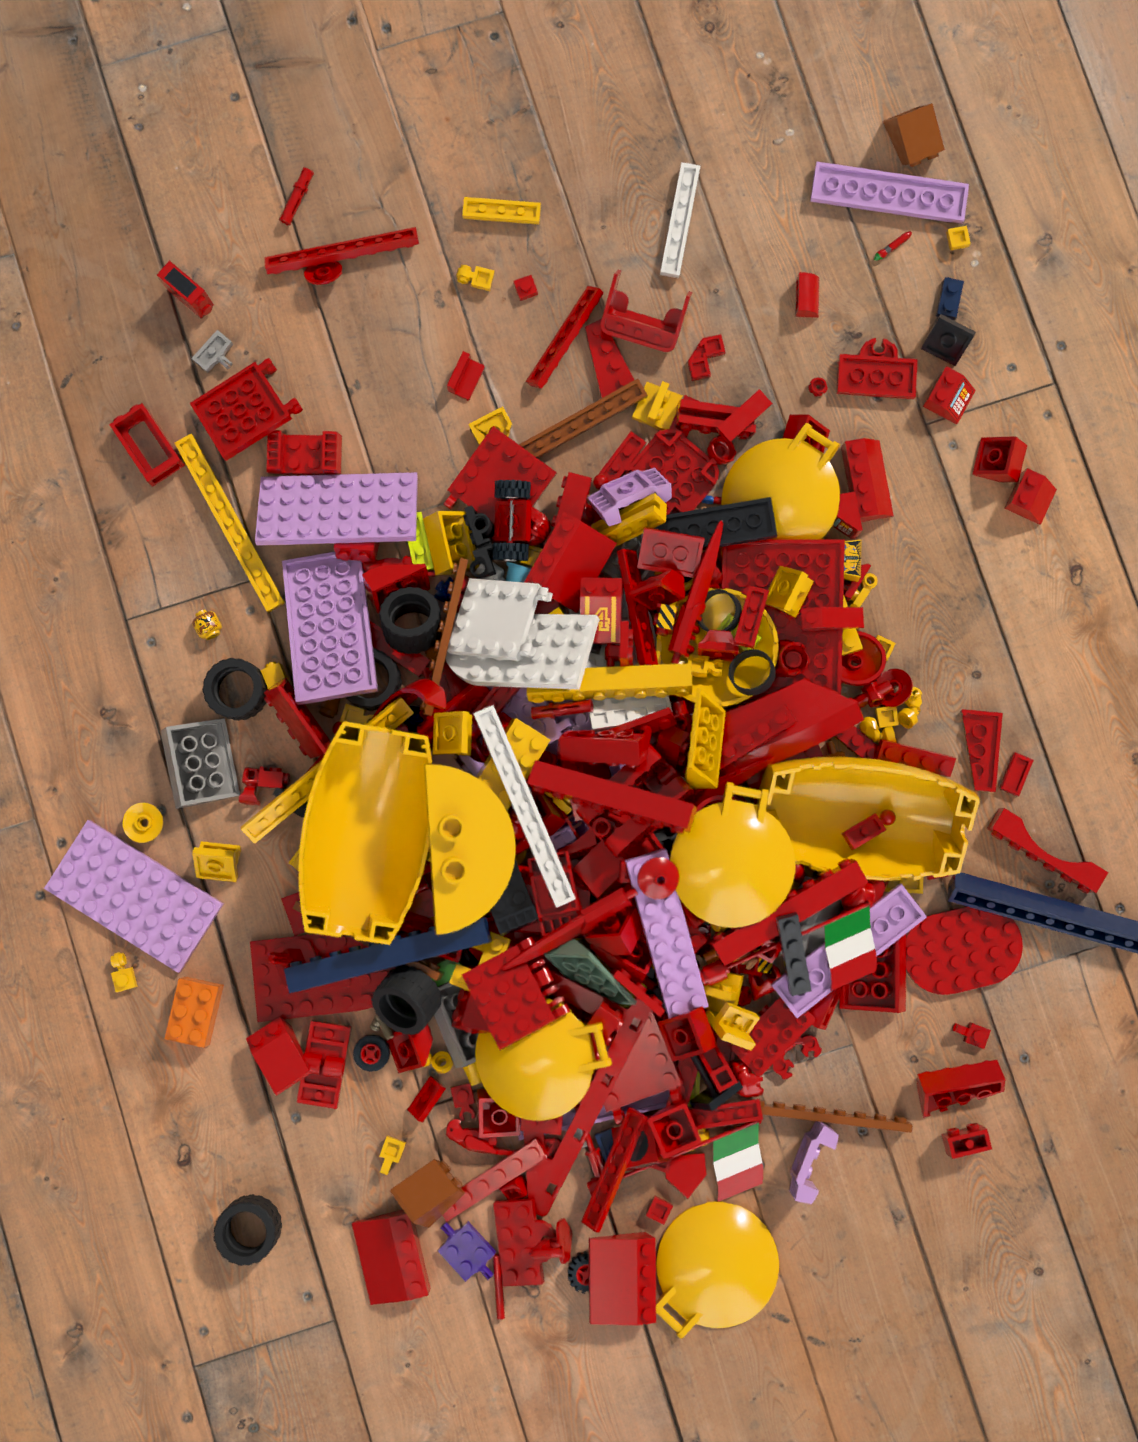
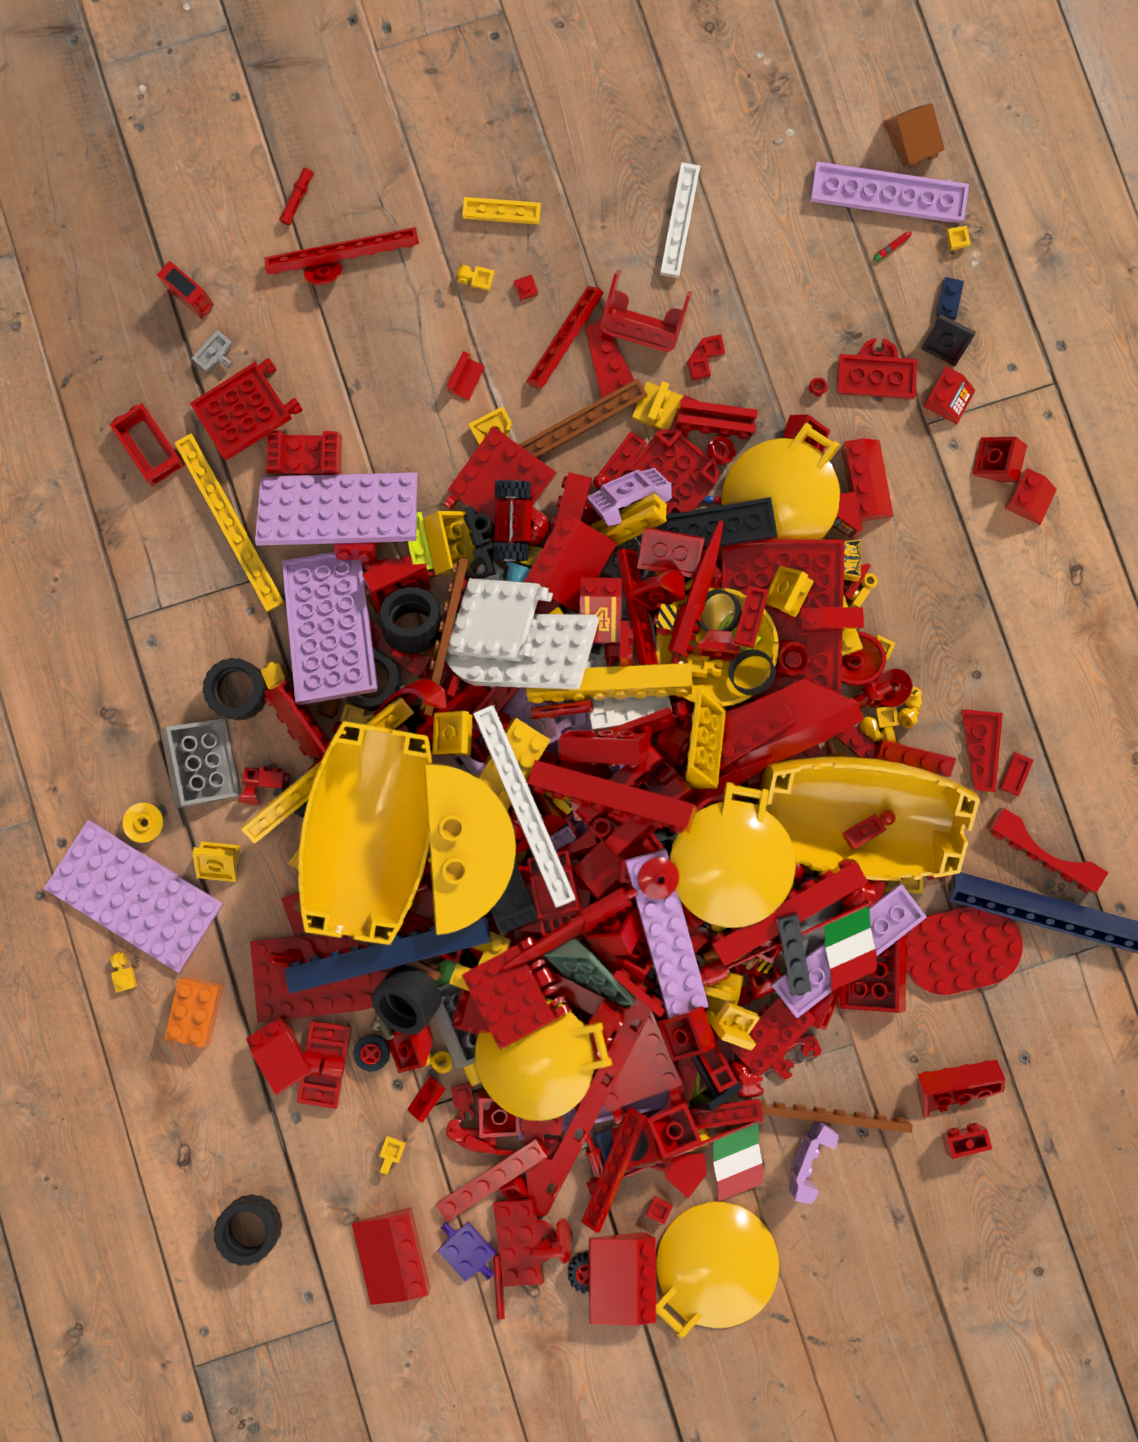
yellow head [192,610,222,640] -> none
dark orange slope [390,1159,465,1228] -> none
clear blue piece [433,576,453,602] -> none
red tile [716,389,773,443] -> none
red brick [795,272,820,318] -> none
red plate [952,1022,991,1049] -> none
none -> red plate [443,675,461,698]

